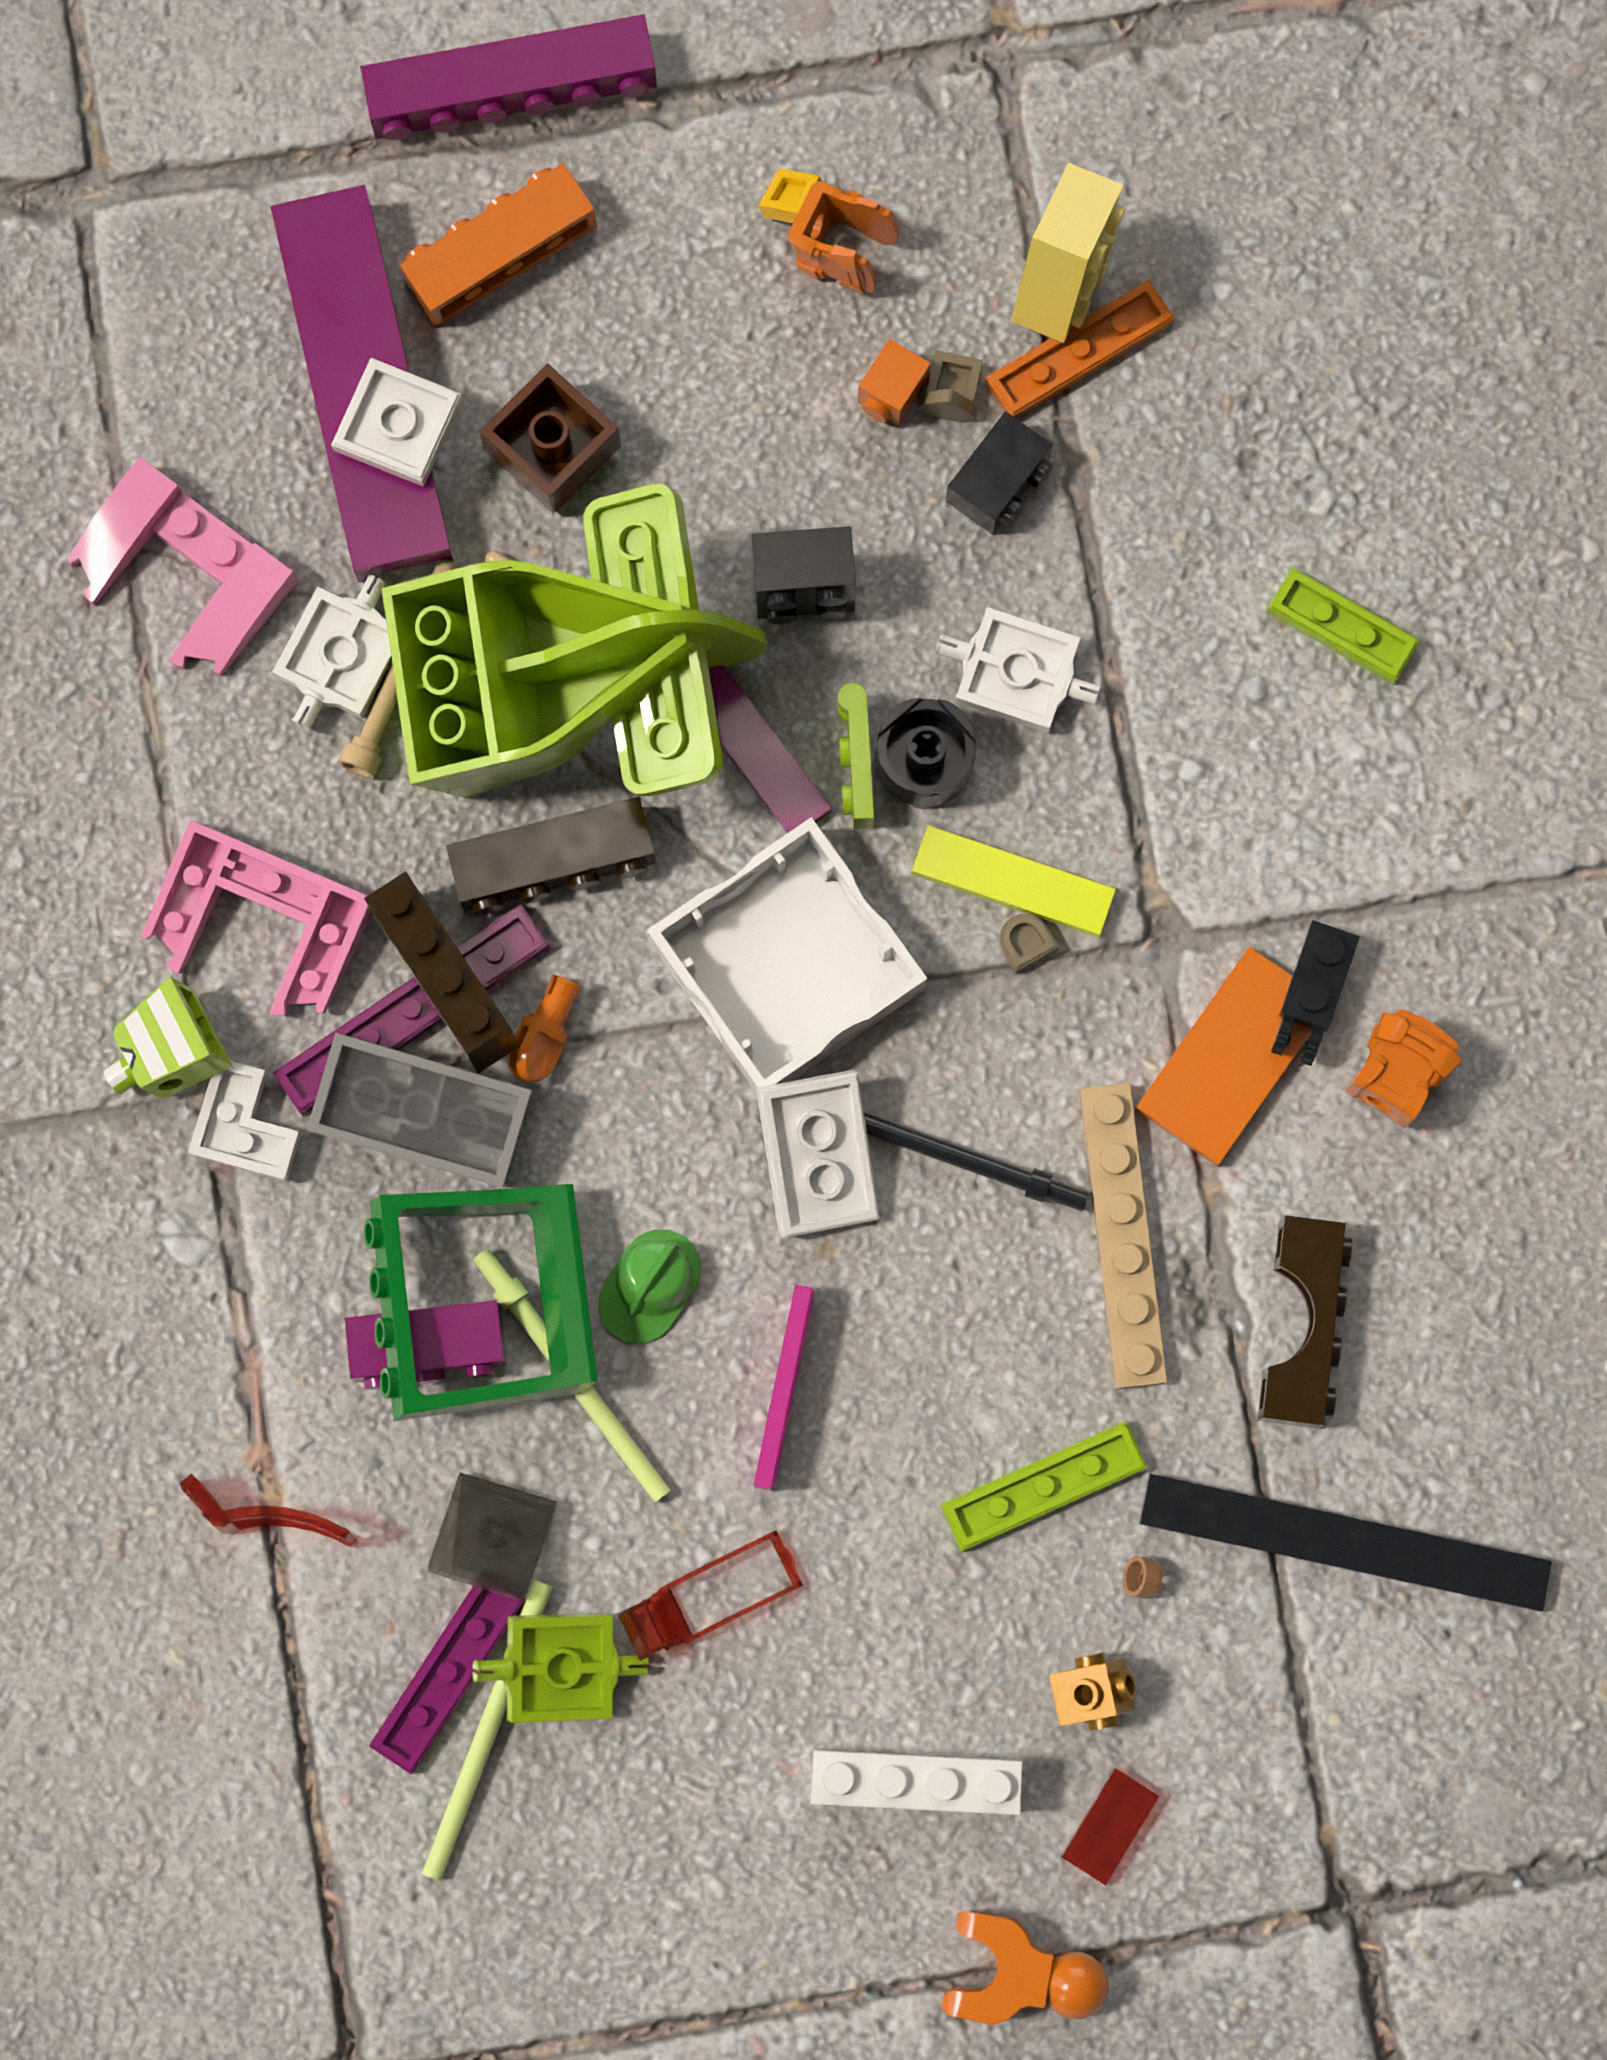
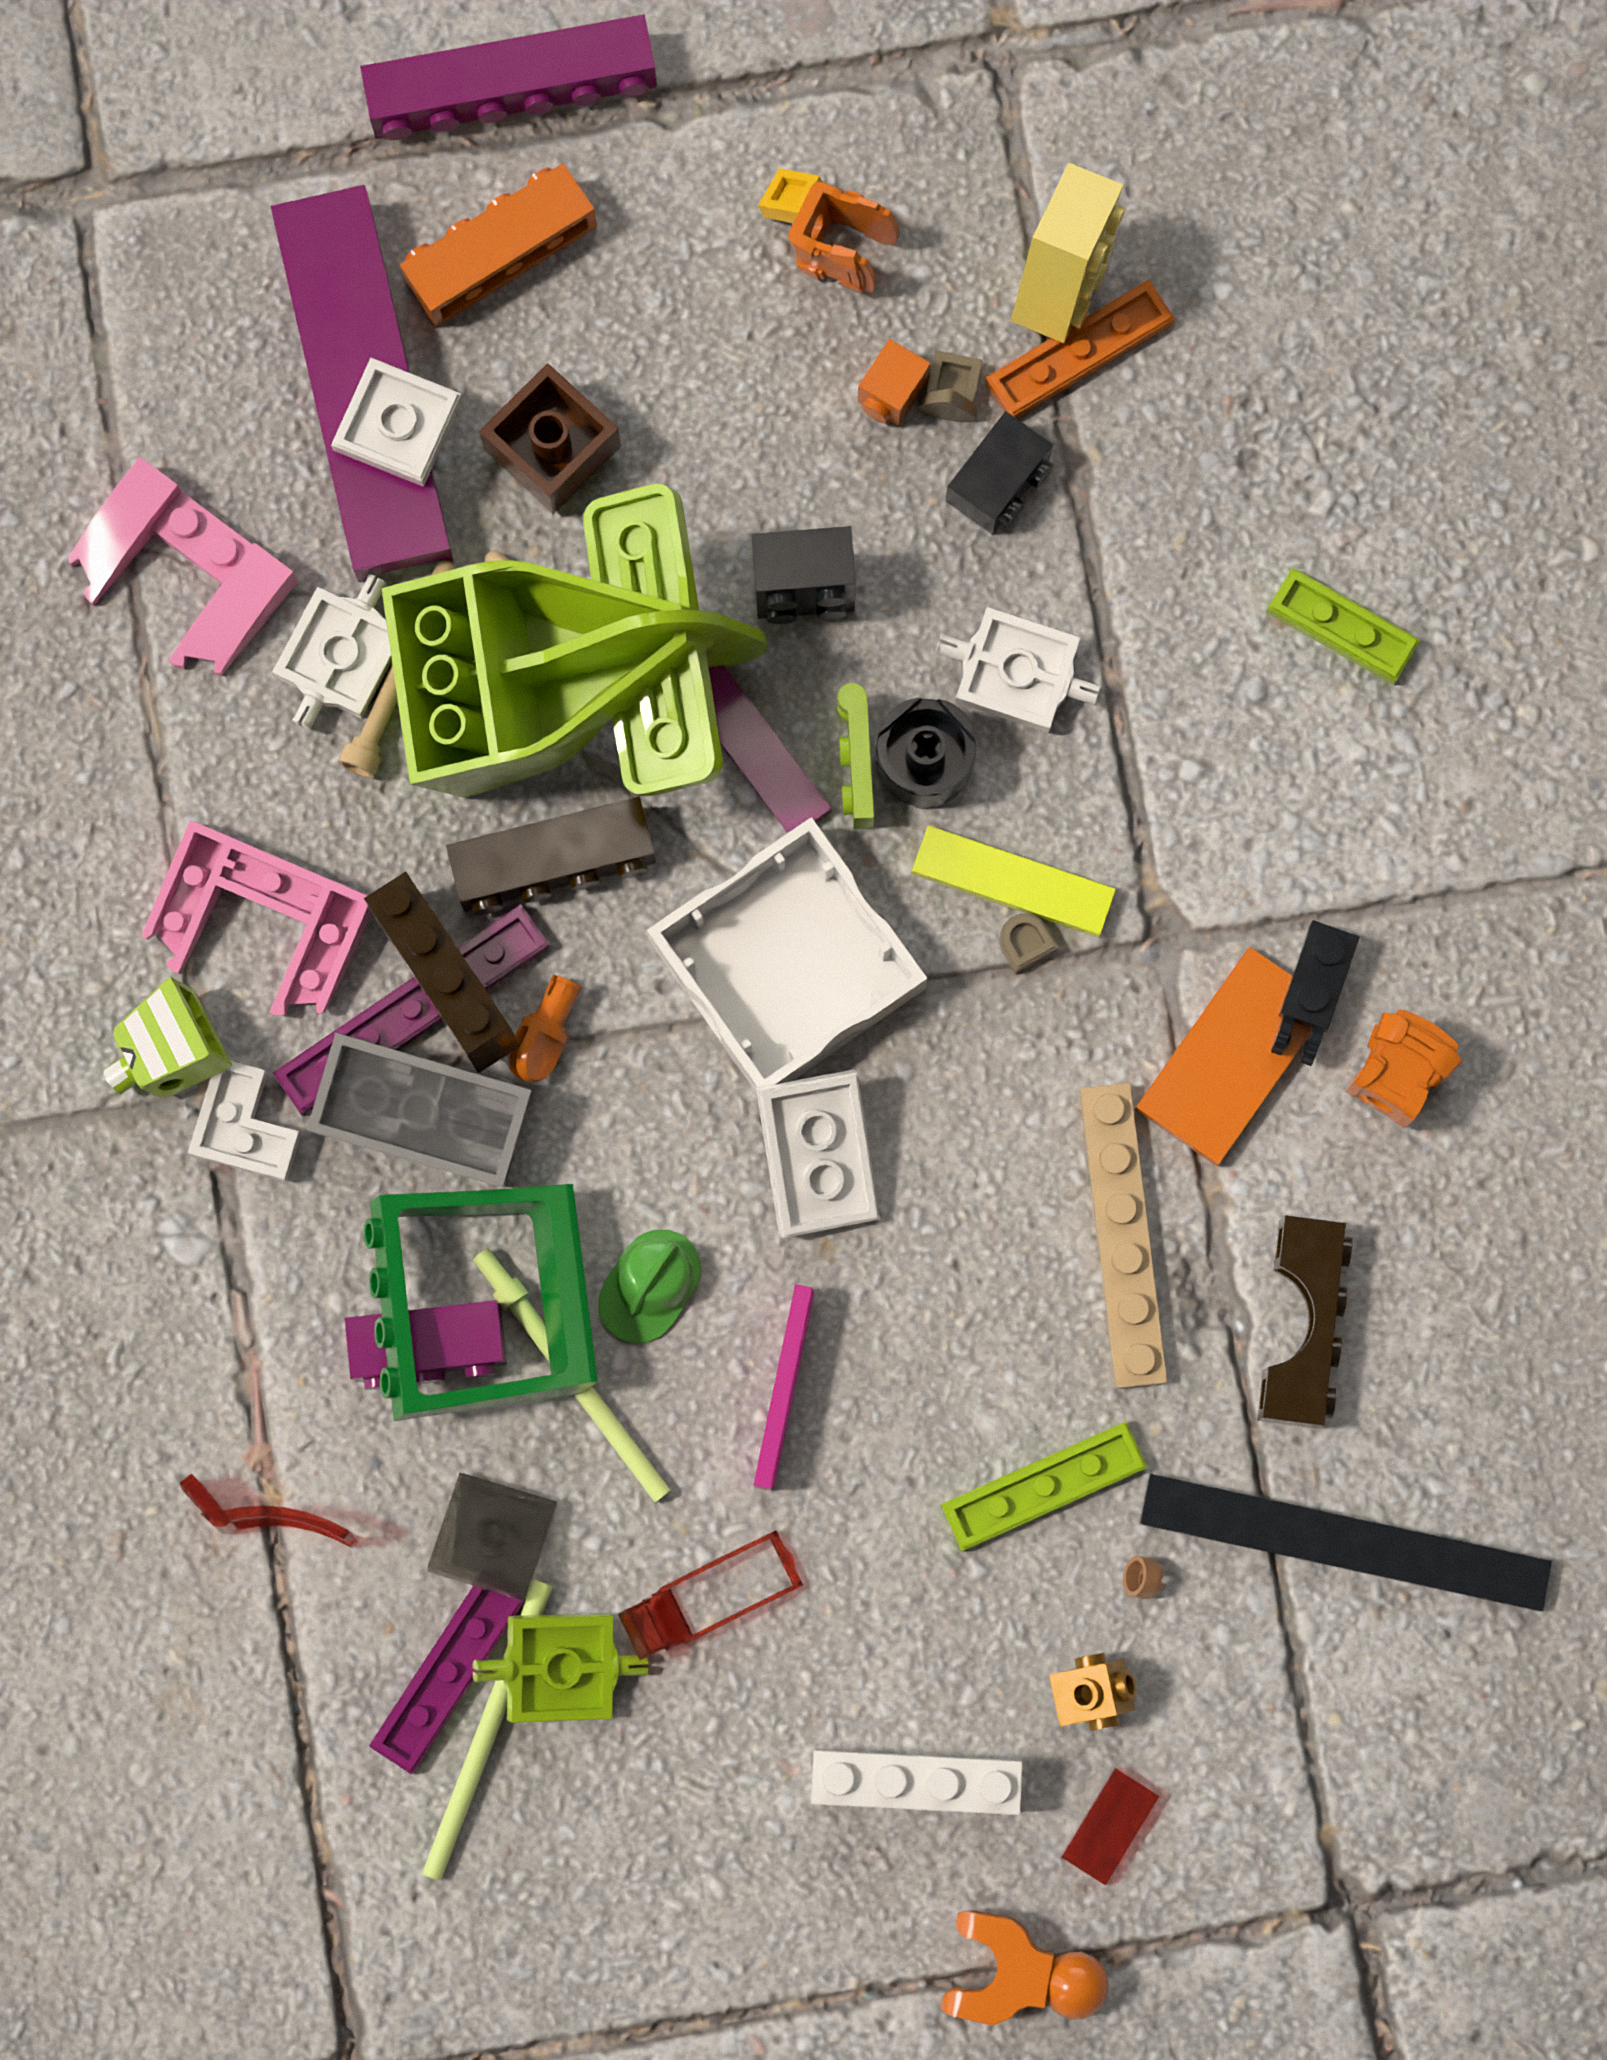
black bar [864,1112,1089,1212] -> none

